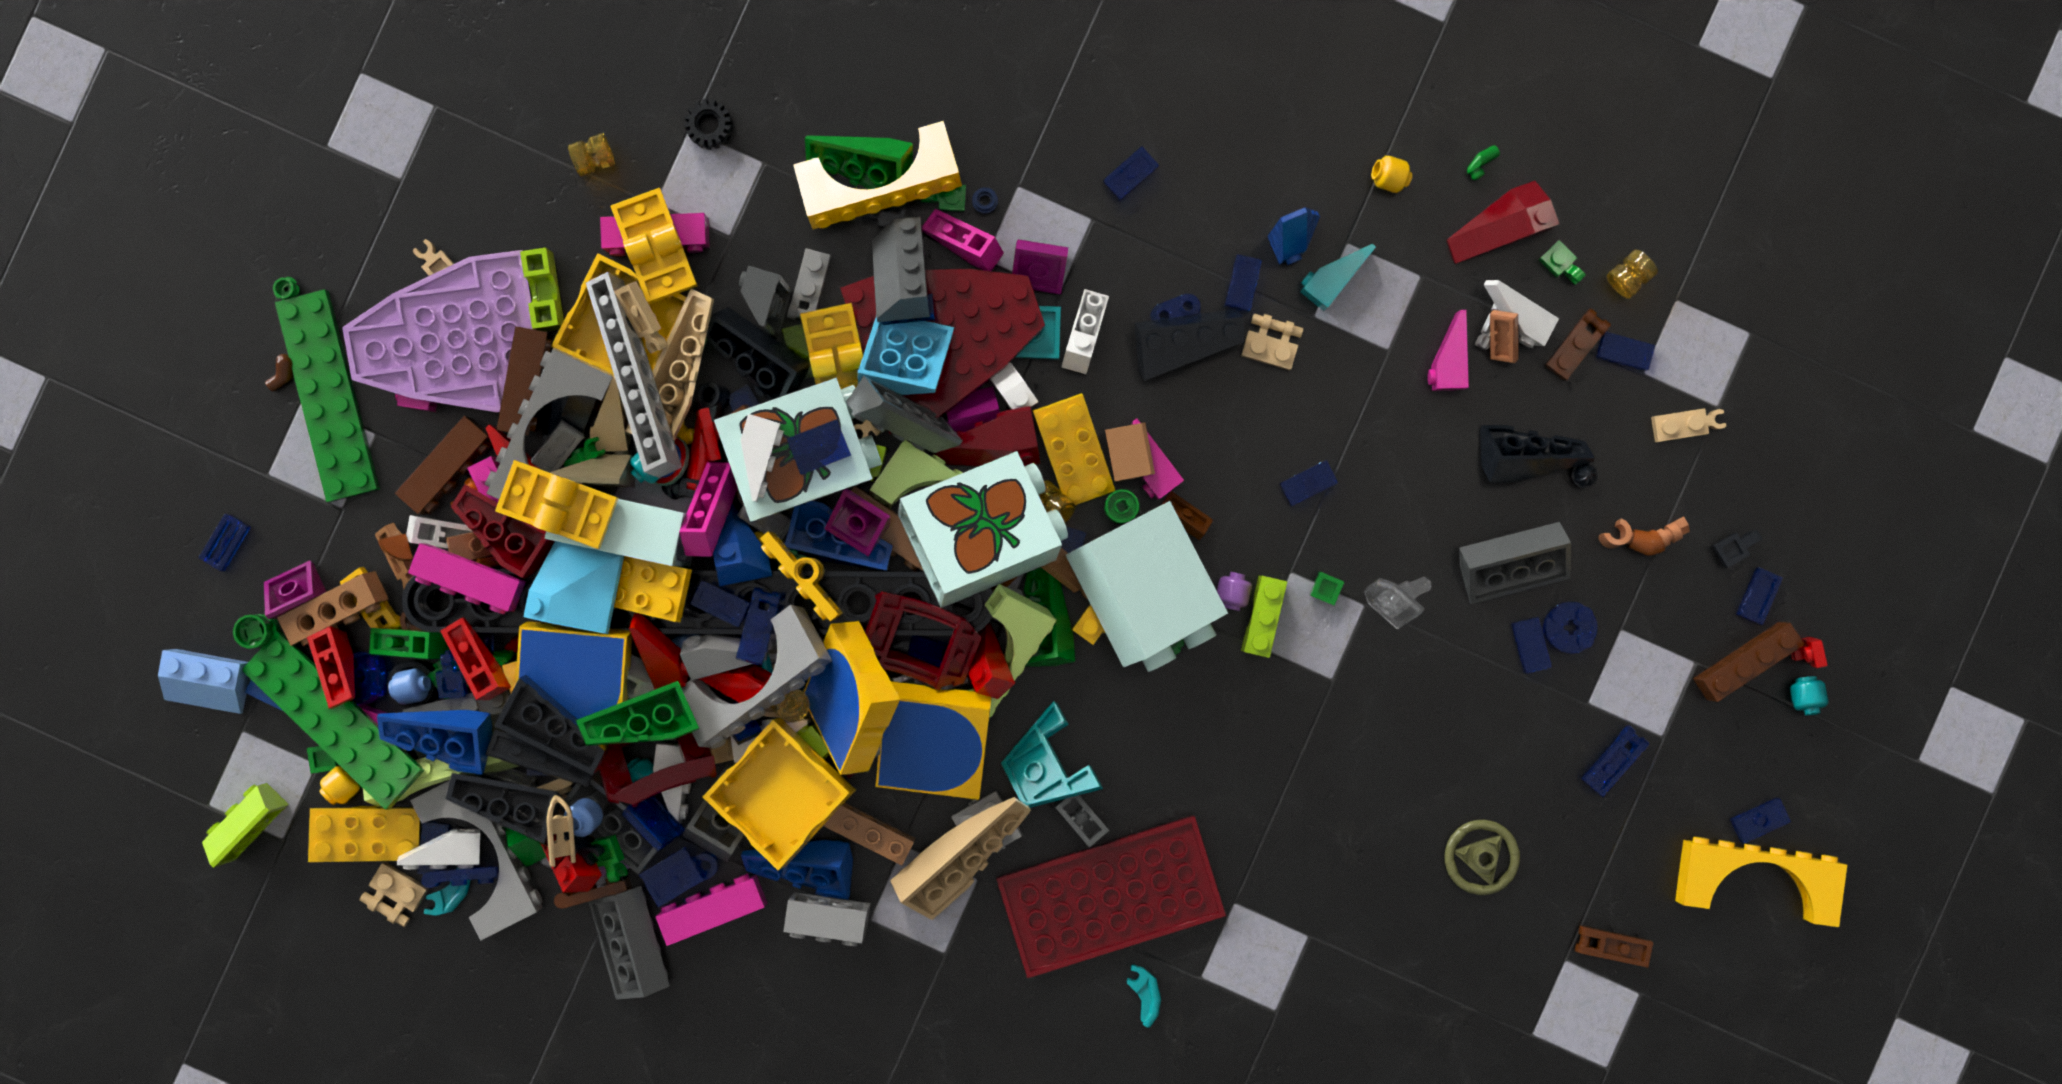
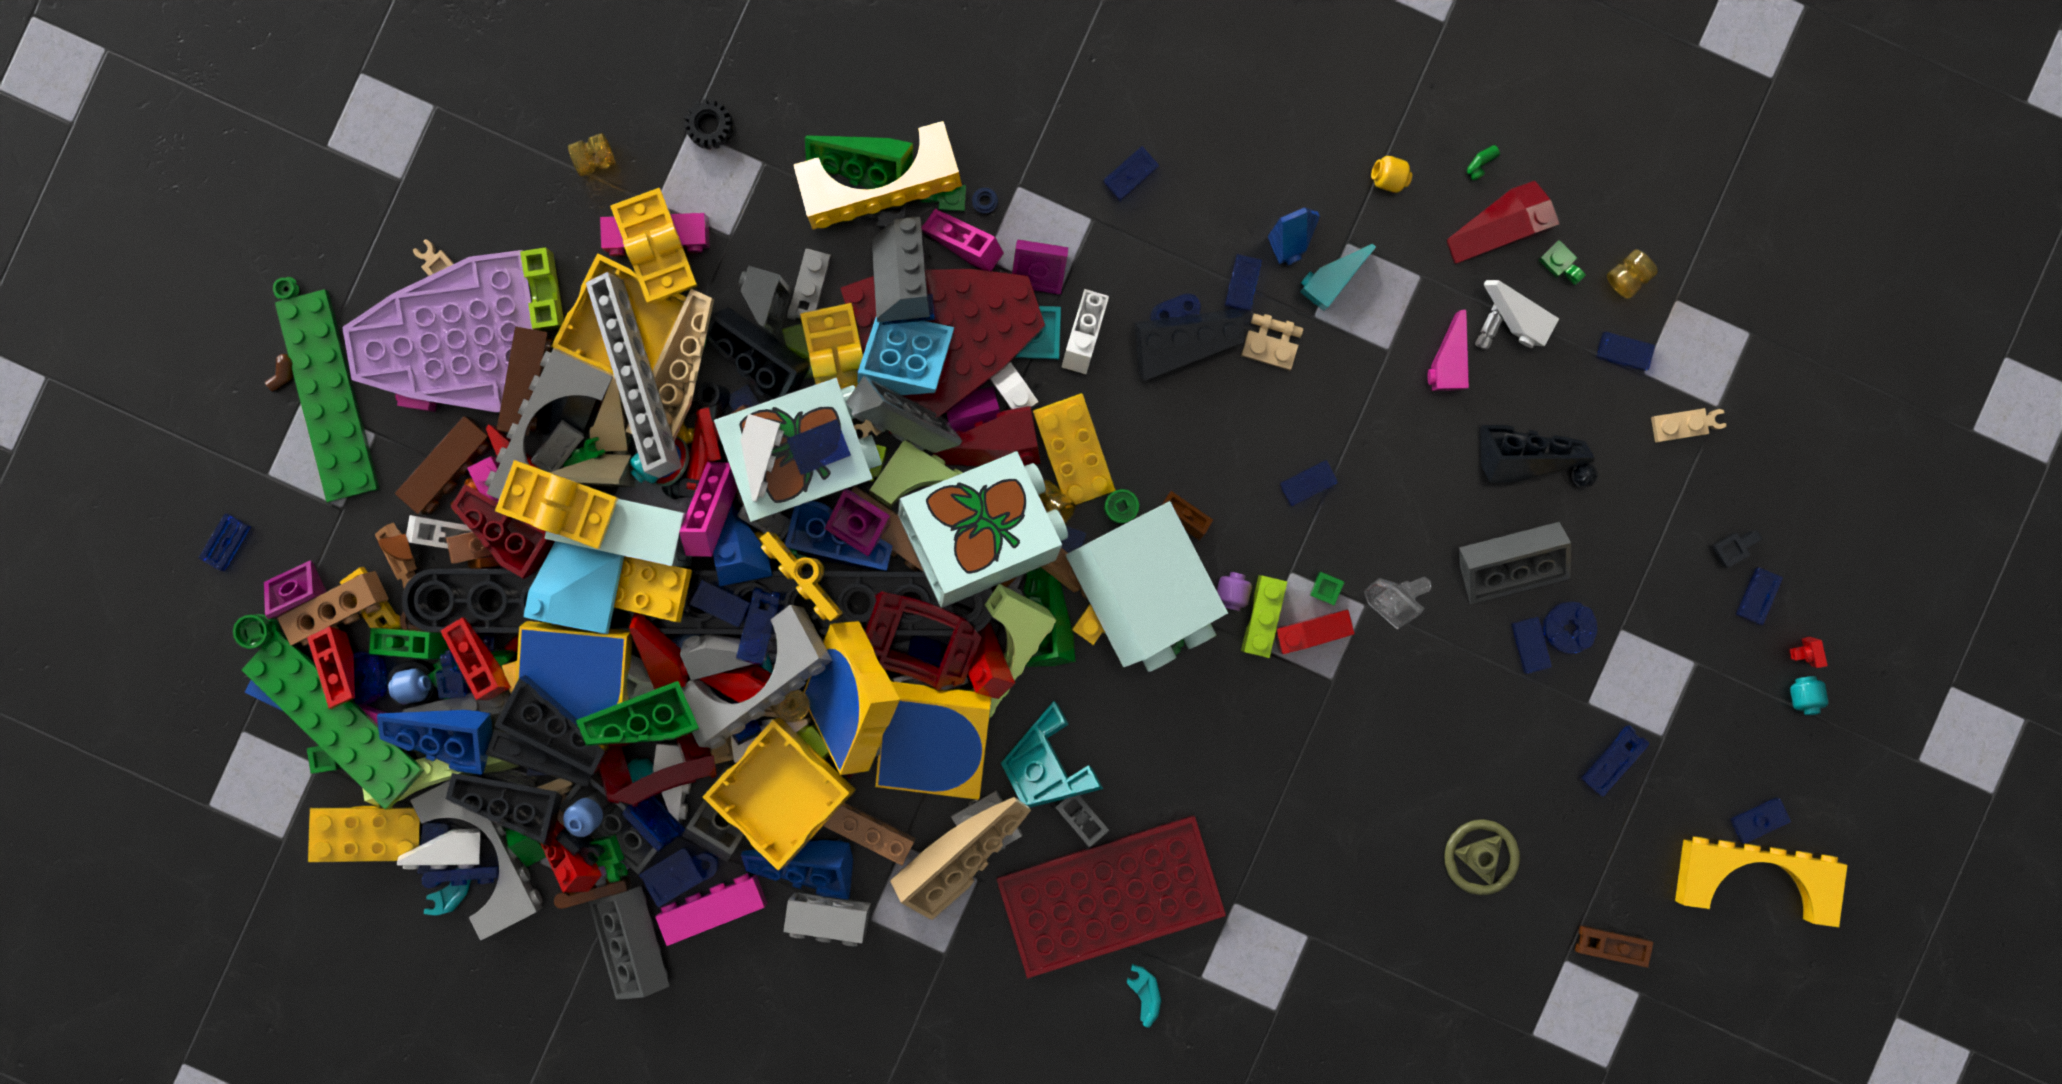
light blue slope [158,649,249,714] -> none
lime slope [202,783,289,868] -> none
yellow head [319,766,360,805] -> none
tan plate [359,862,429,927] -> none
dark pink brick [408,543,526,614] -> none
tan piece [546,795,576,867] -> none
tan plate [614,281,668,354] -> none
medium nougat slope [1105,422,1155,483] -> none
dark pink slope [1131,418,1184,500] -> none
nougat plate [1490,310,1519,363] -> none
reddish brown plate [1544,308,1611,381] -> none
nougat piece [1599,516,1690,556] -> none
reddish brown brick [1693,622,1805,702] -> none
none -> red slope [1275,609,1355,654]

